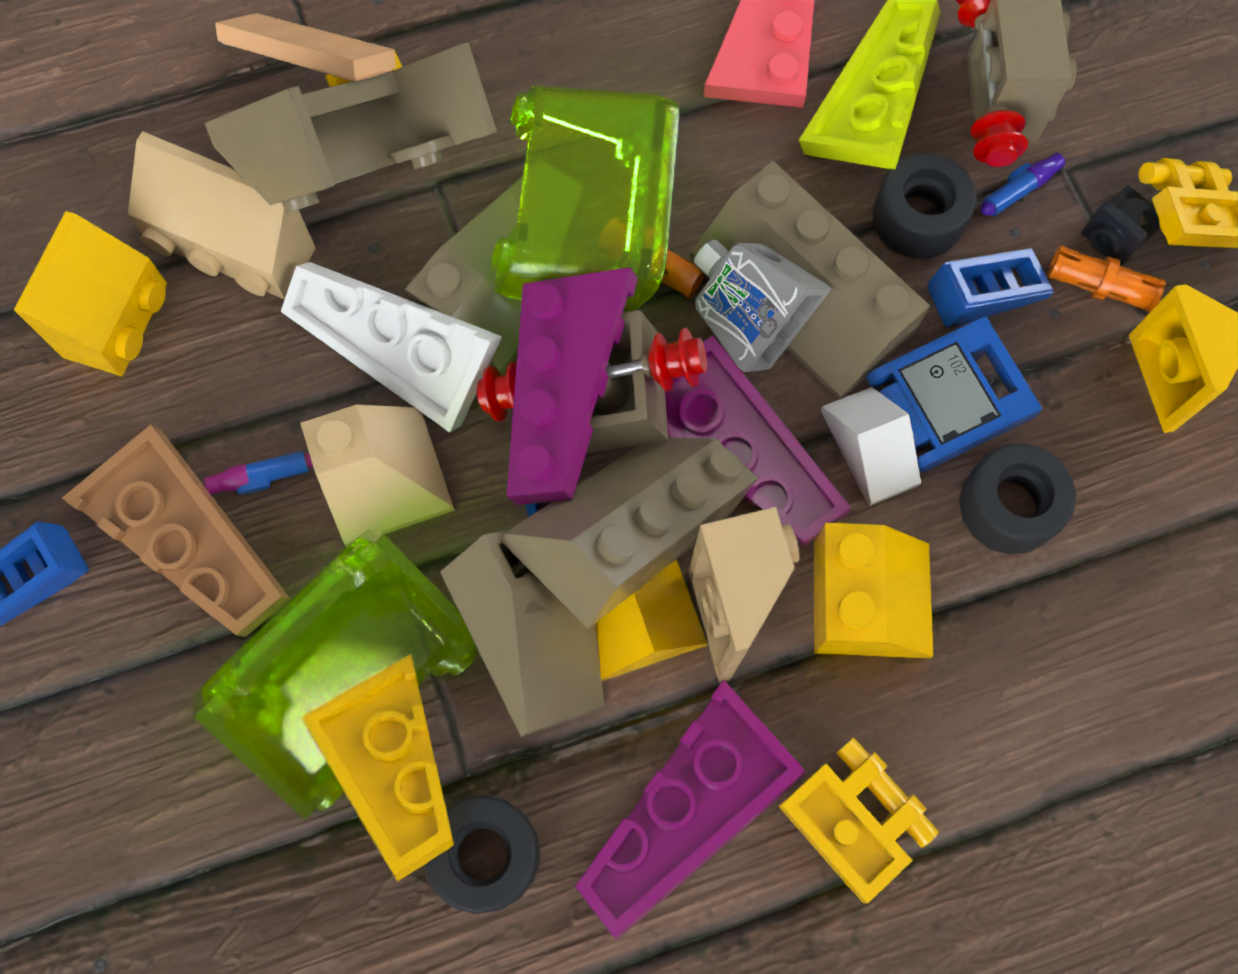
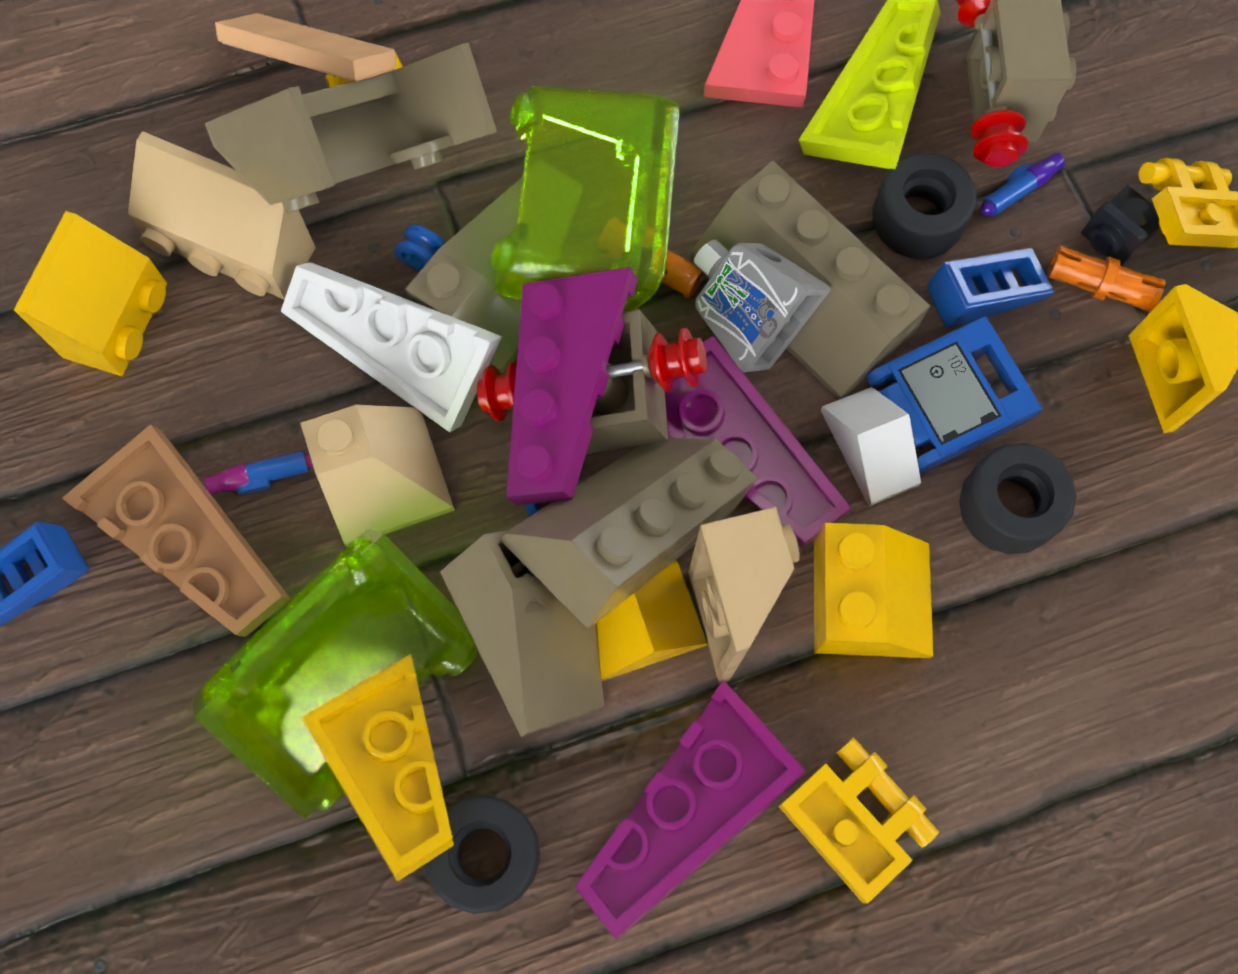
none -> blue bush [394,225,446,272]

